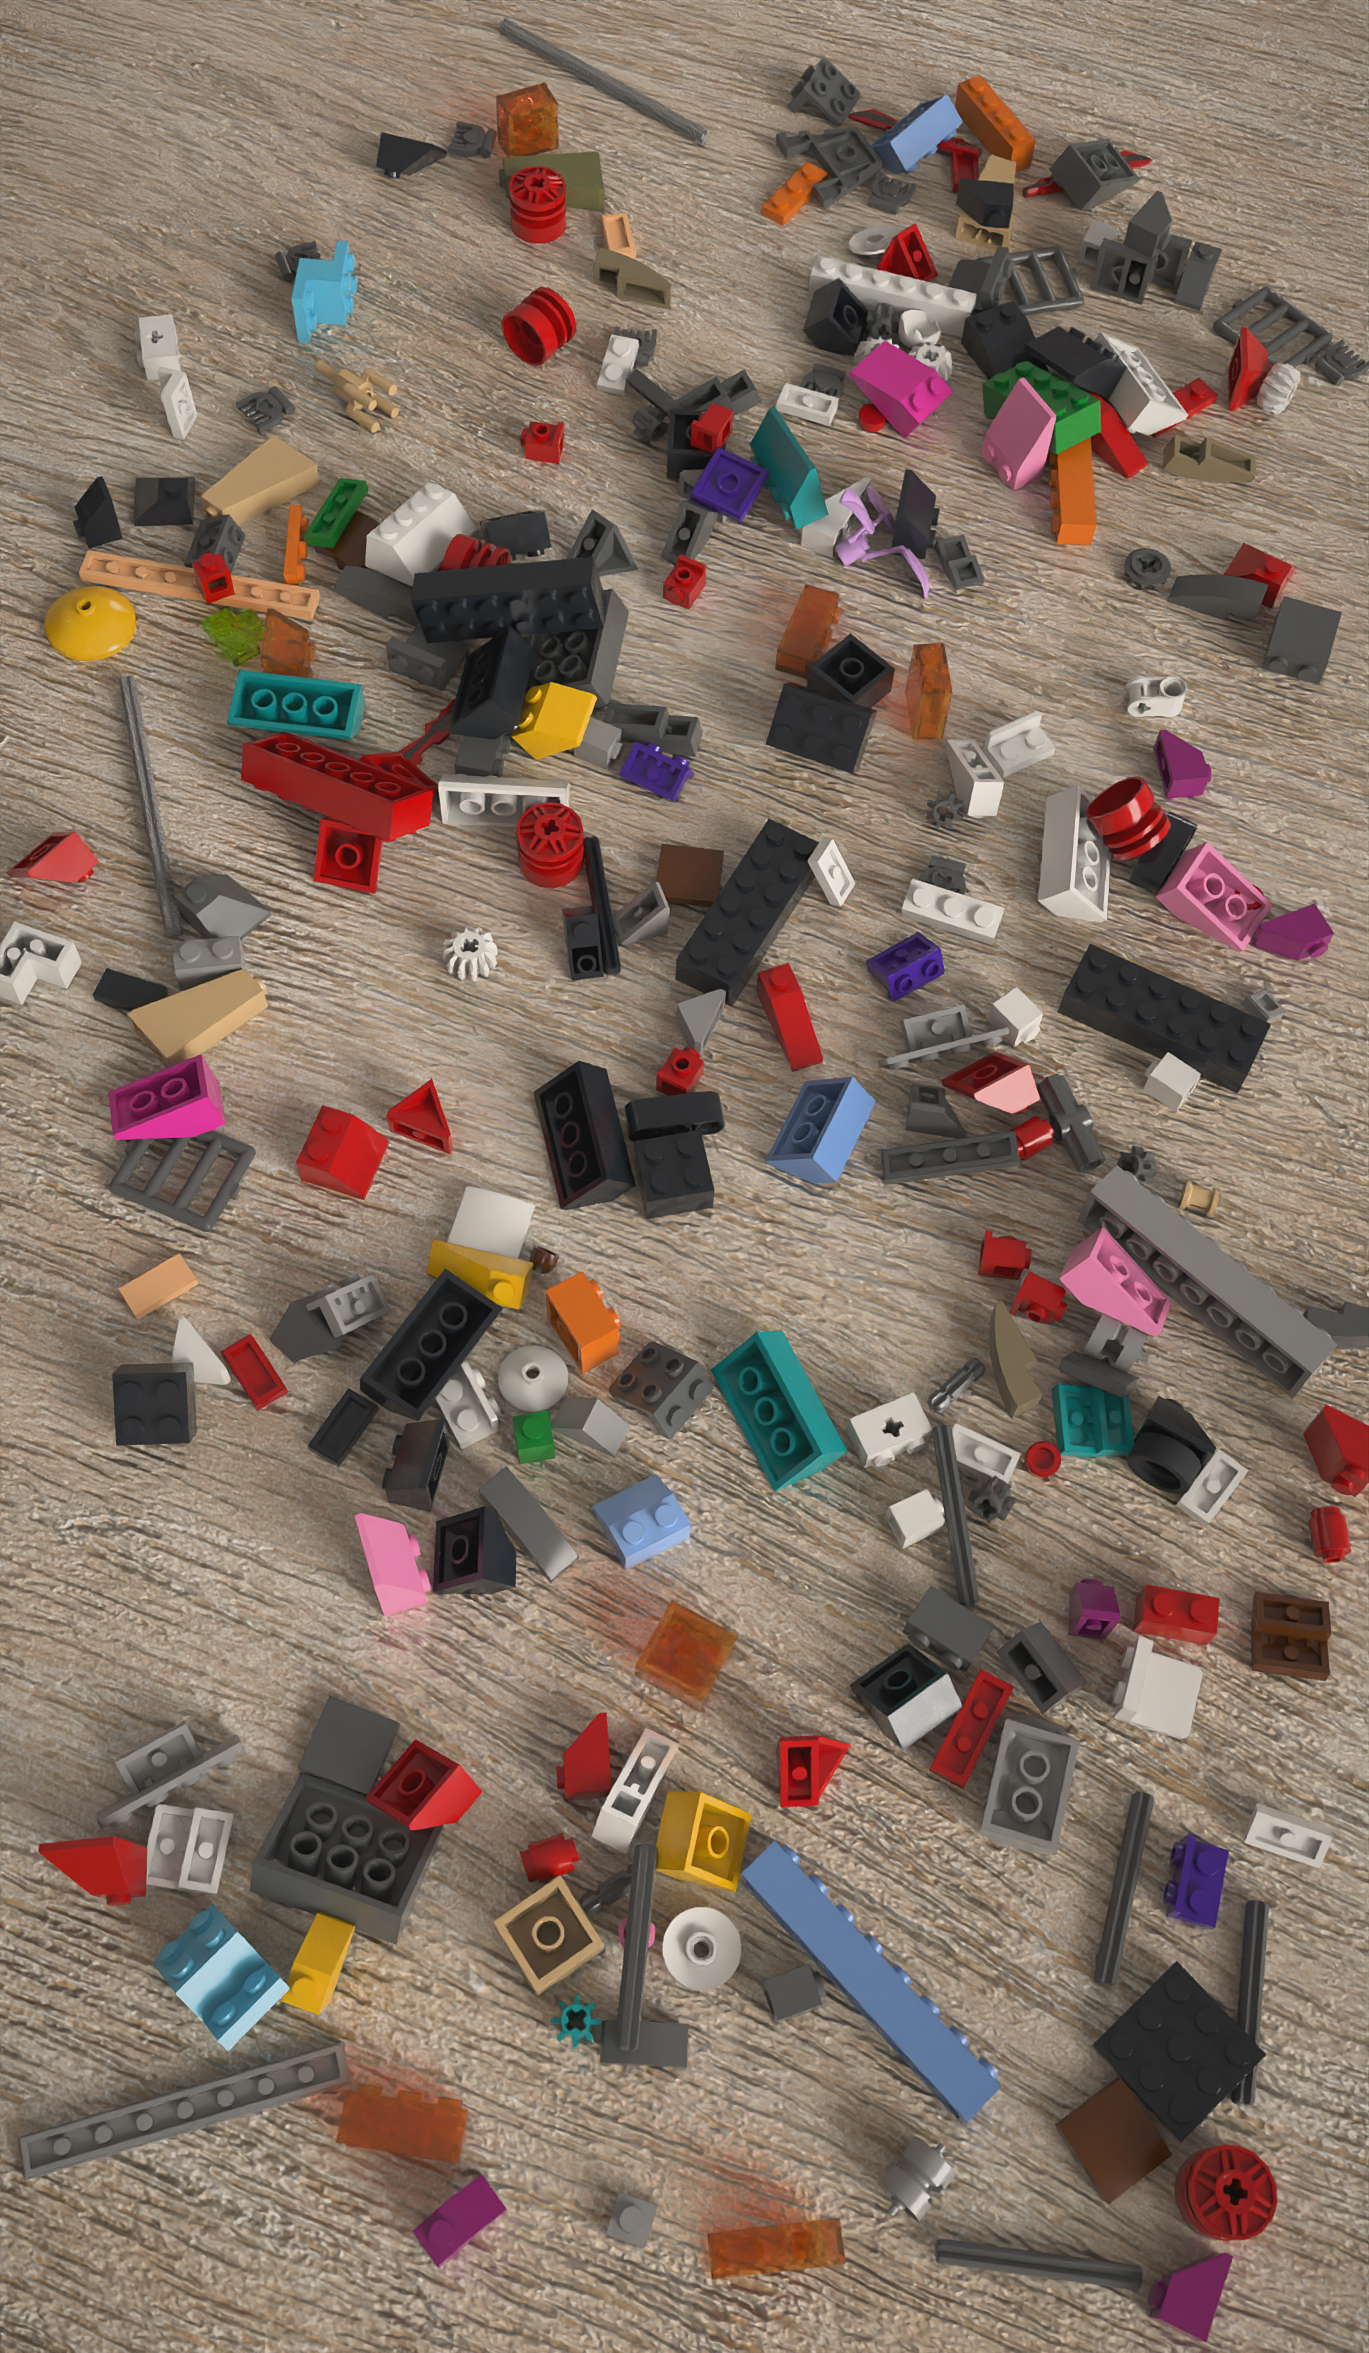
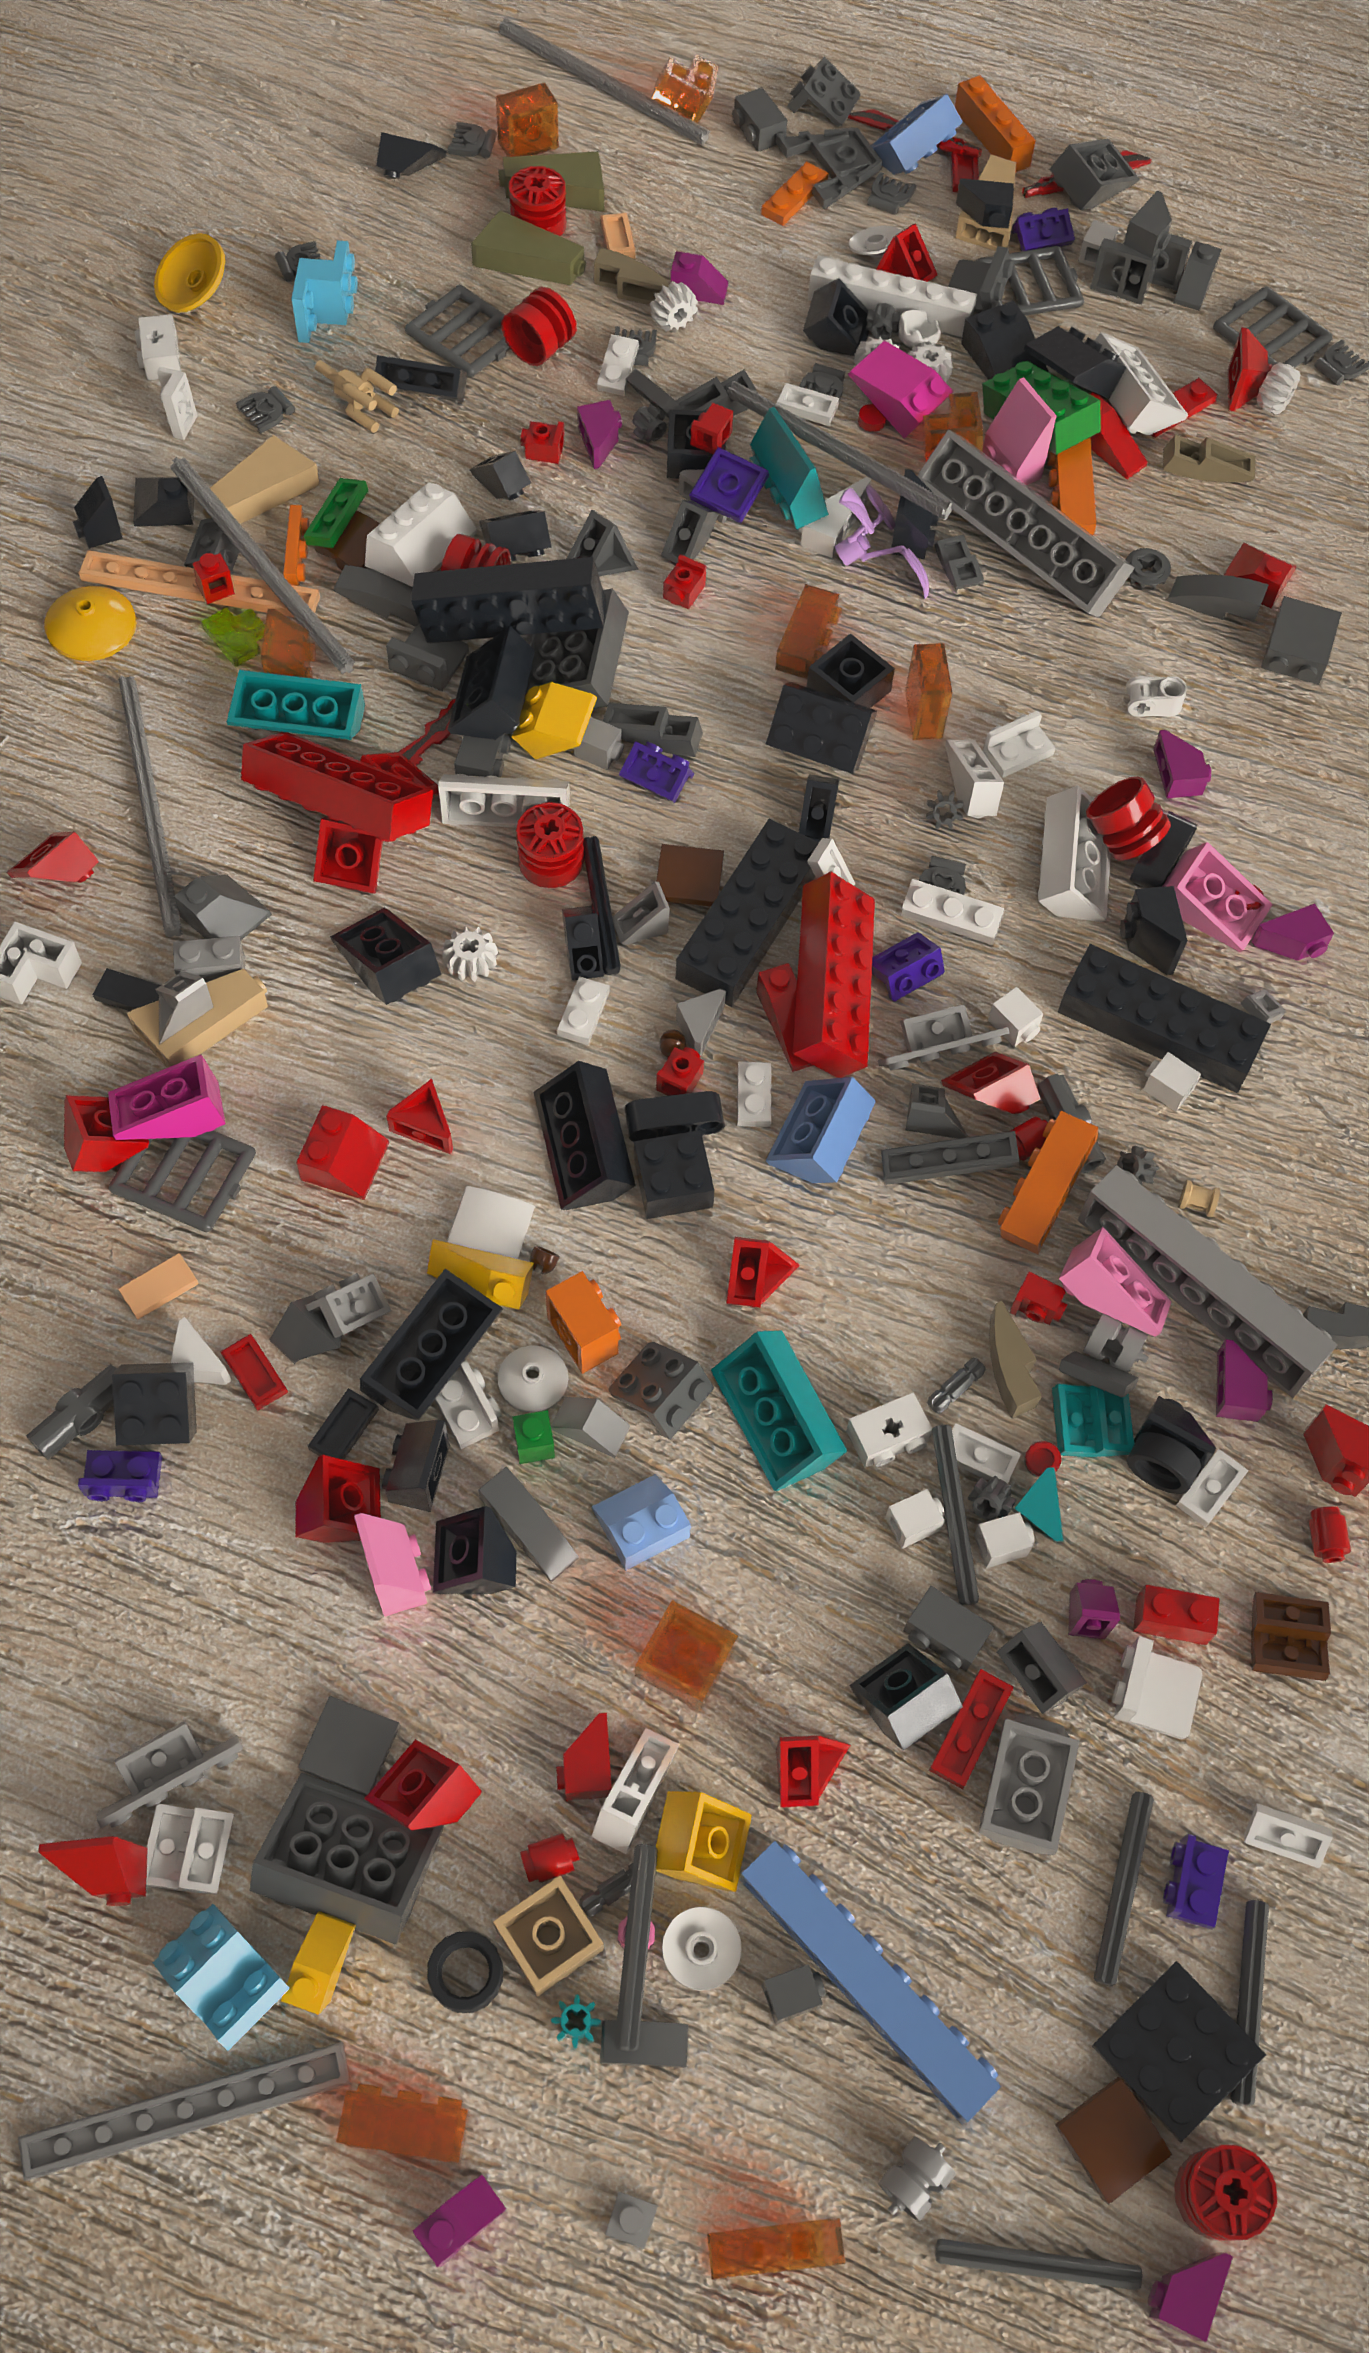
red brick [978,1230,1032,1280] -> none
none -> dark grey piece [26,1364,117,1460]
none -> red slope [64,1095,149,1172]
none -> dark purple bracket [78,1450,162,1502]
none -> yellow dish [154,233,225,313]
none -> light grey slope [155,971,213,1045]
none -> light grey axle [170,457,355,674]
none -> red slope [295,1455,381,1543]
none -> black slope [330,907,441,1005]
none -> black brick [373,355,467,402]
none -> dark grey bar [405,285,510,377]
none -> black tyre [427,1931,503,2013]
none -> black slope [469,451,531,501]
none -> olive slope [471,210,586,285]
none -> white plate [557,976,610,1045]
none -> magenta slope [577,400,622,469]
none -> white gear [649,281,698,333]
none -> clear orange brick [652,54,719,123]
none -> reddish brown hinge [660,1029,686,1057]
none -> magenta slope [671,251,729,305]
none -> red slope [727,1237,800,1308]
none -> light grey axle [728,381,953,520]
none -> dark grey brick [732,88,787,152]
none -> white plate [737,1062,771,1127]
none -> red brick [793,872,875,1078]
none -> black slope [799,774,840,842]
none -> light grey brick [917,429,1135,618]
none -> clear orange brick [923,392,983,462]
none -> white brick [974,1512,1035,1568]
none -> orange brick [998,1111,1098,1255]
none -> dark purple bracket [1011,207,1075,251]
none -> teal slope [1015,1467,1064,1543]
none -> black slope [1120,886,1188,975]
none -> magenta slope [1216,1339,1273,1422]

